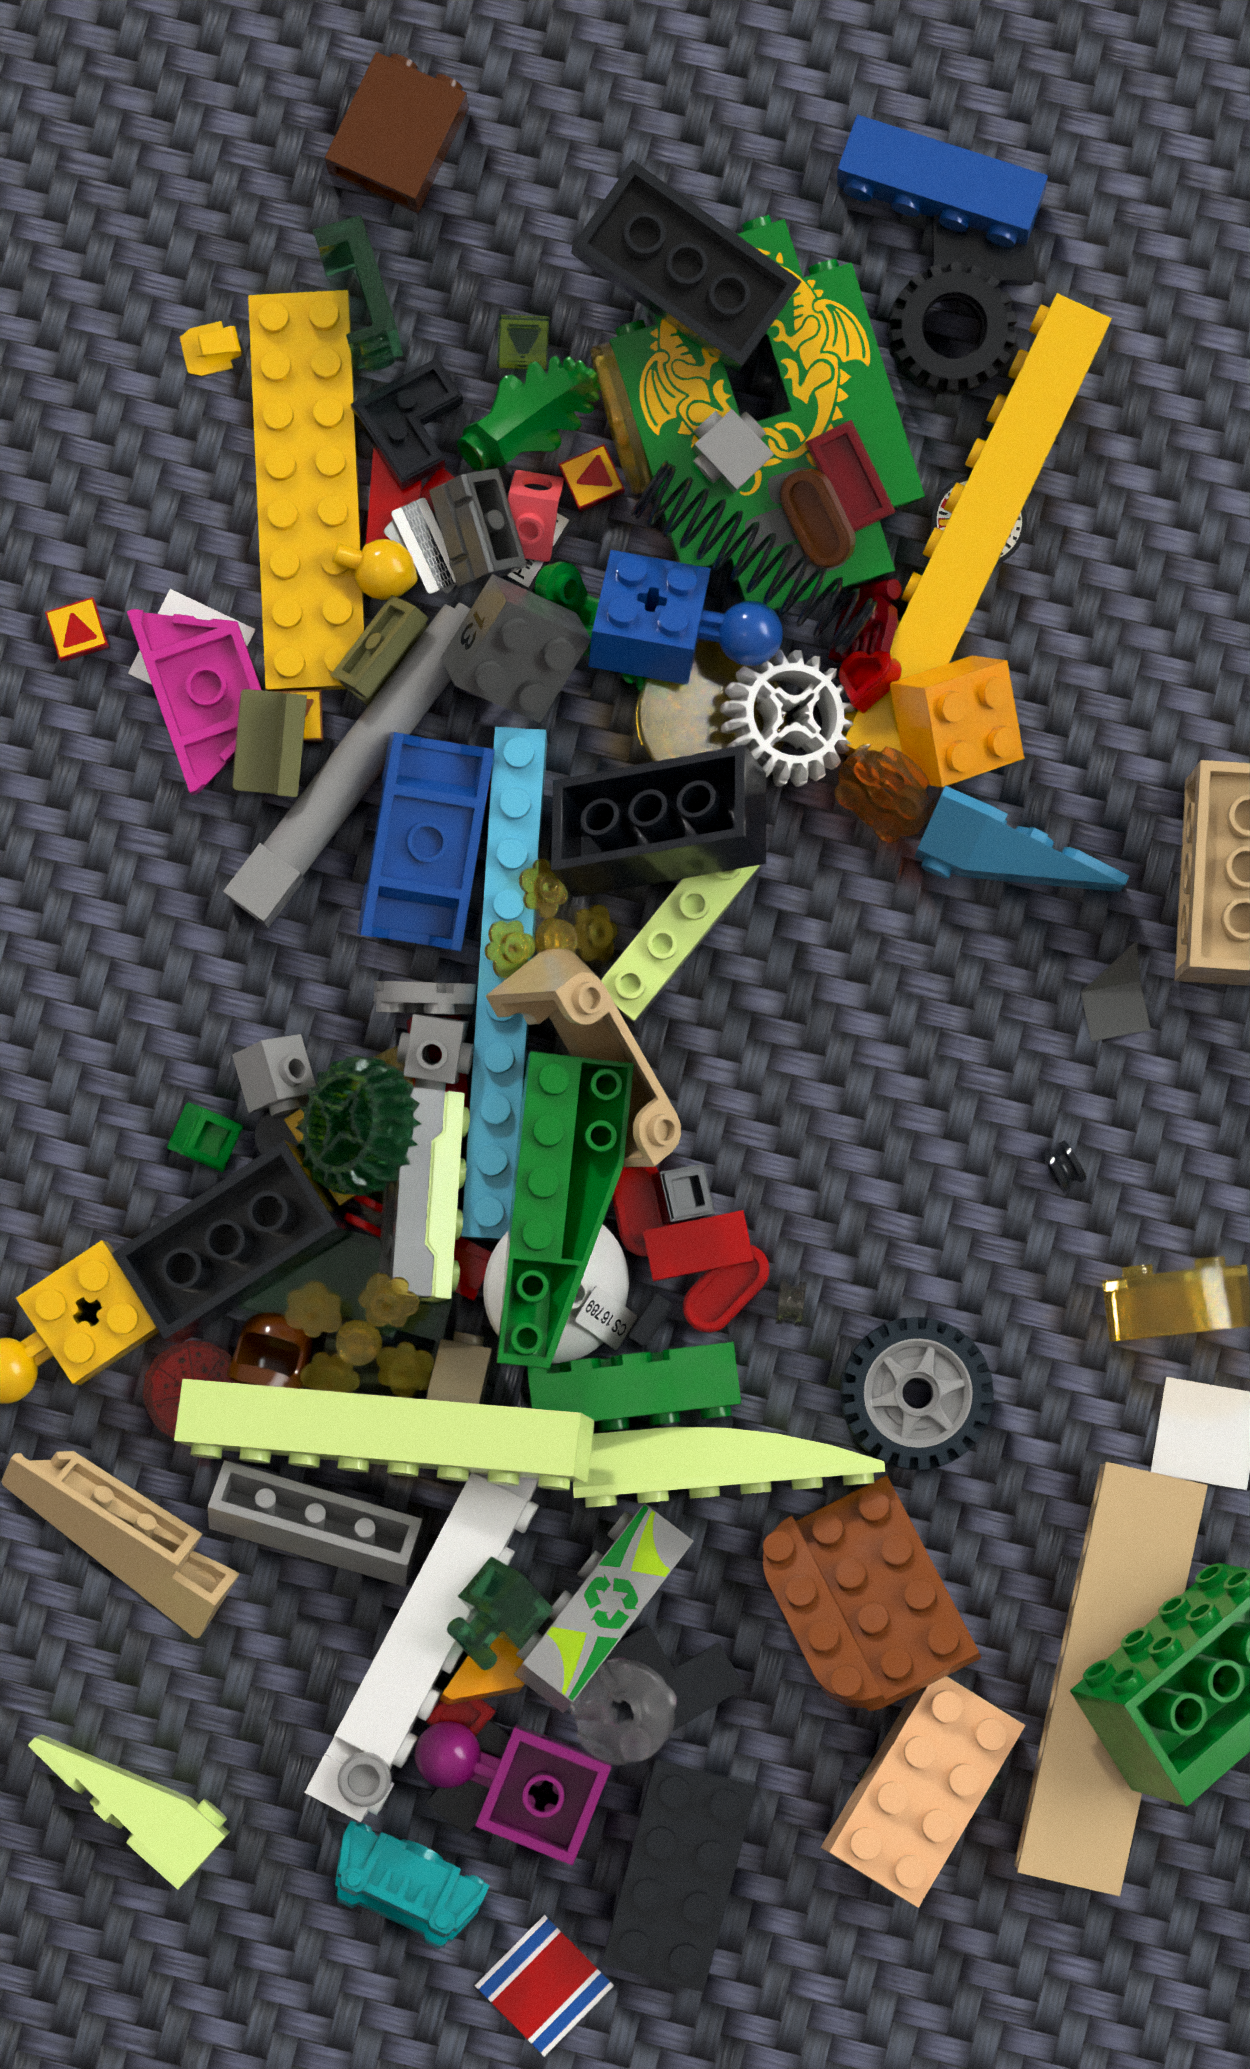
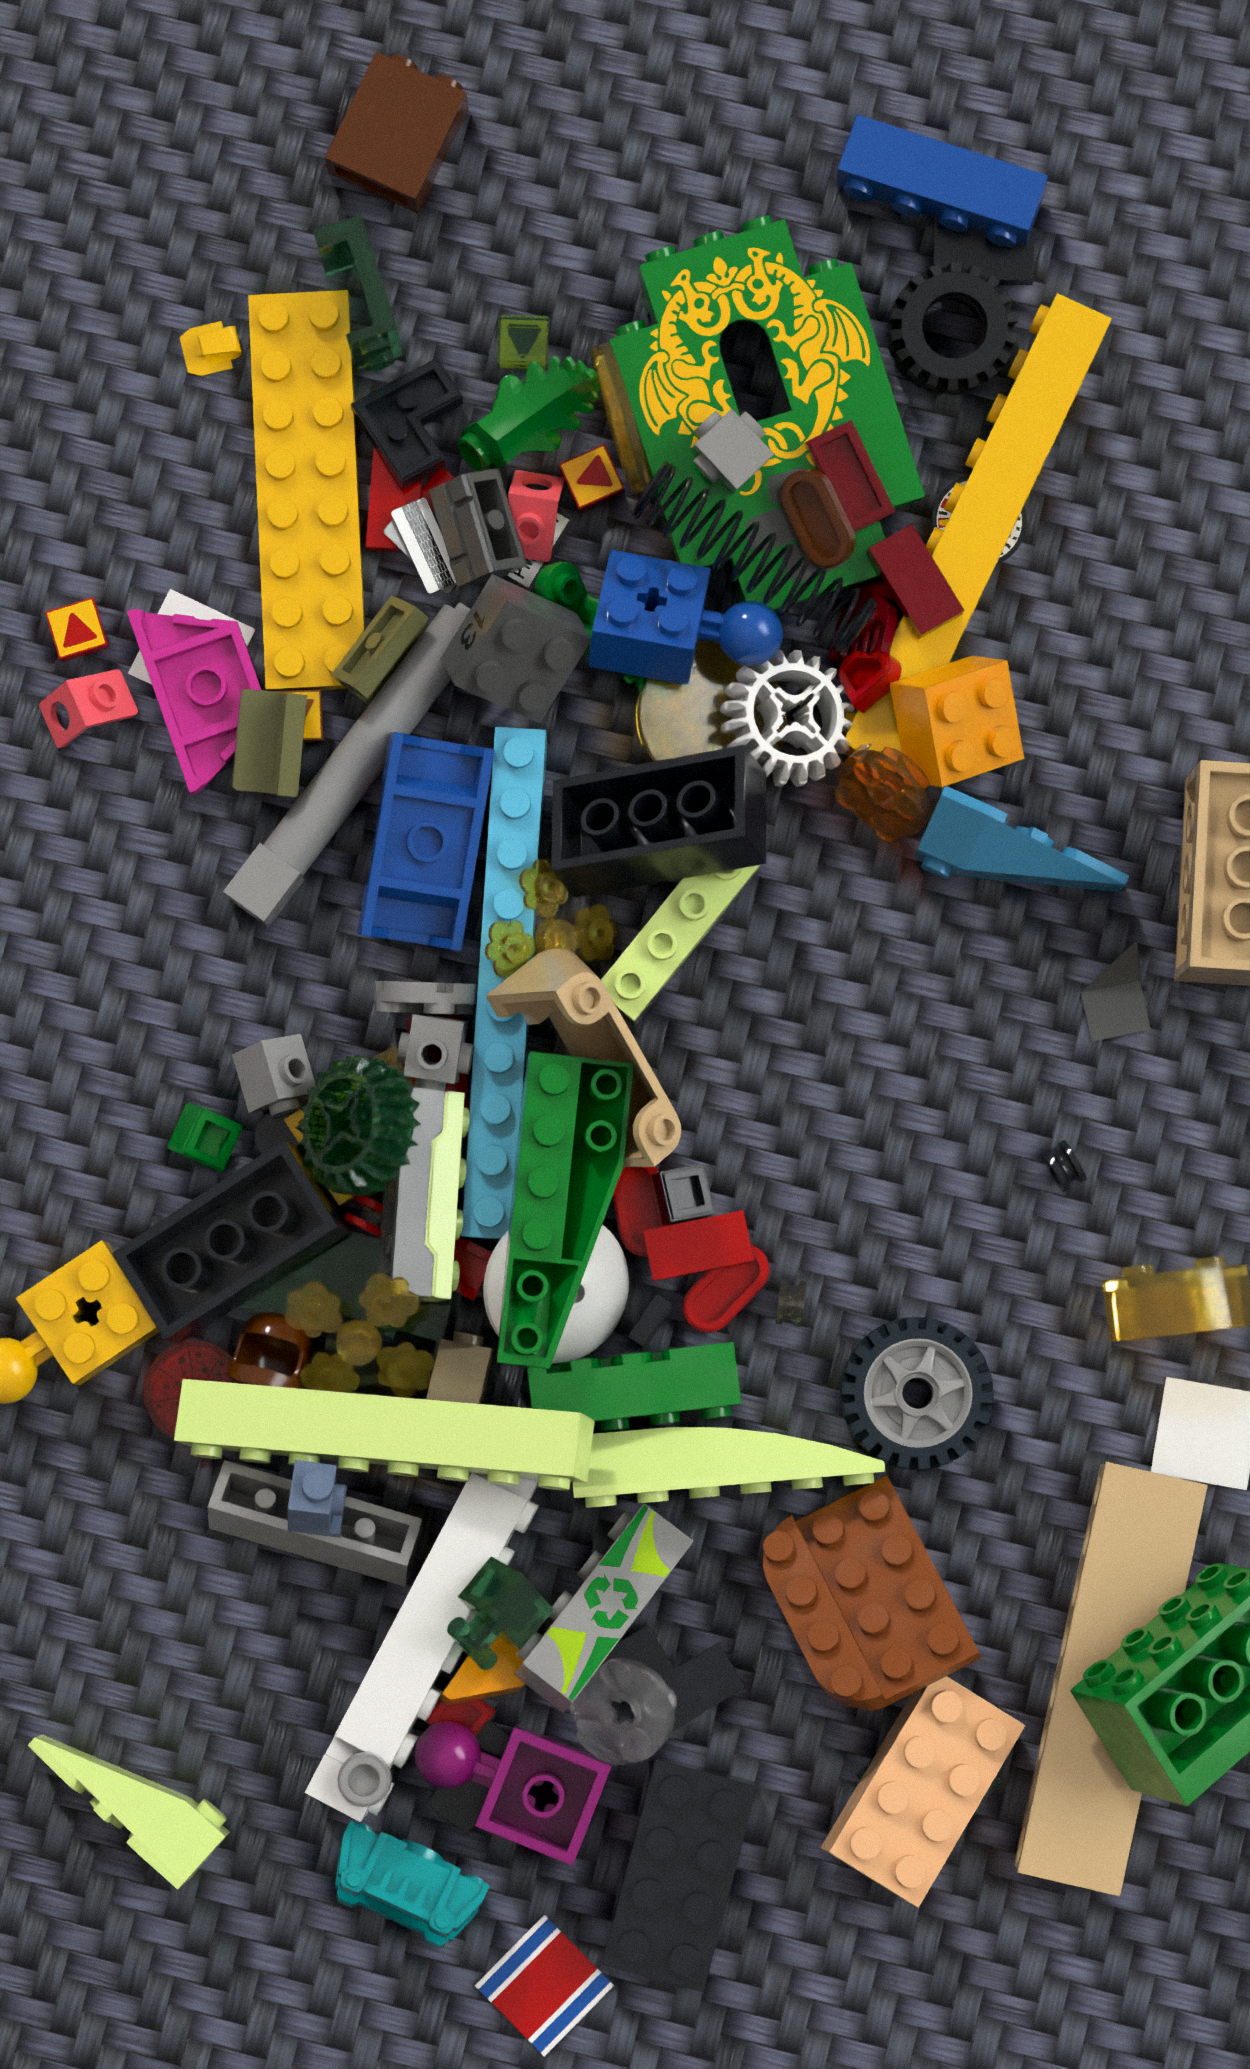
tan wedge [2,1451,239,1638] -> none
yellow piece [332,539,418,600] -> none
black brick [571,160,802,373] -> none
white sticker [575,1286,637,1350] -> none
none -> coral bracket [39,669,138,748]
none -> sand blue brick [288,1460,347,1538]
none -> dark red tile [867,524,965,639]

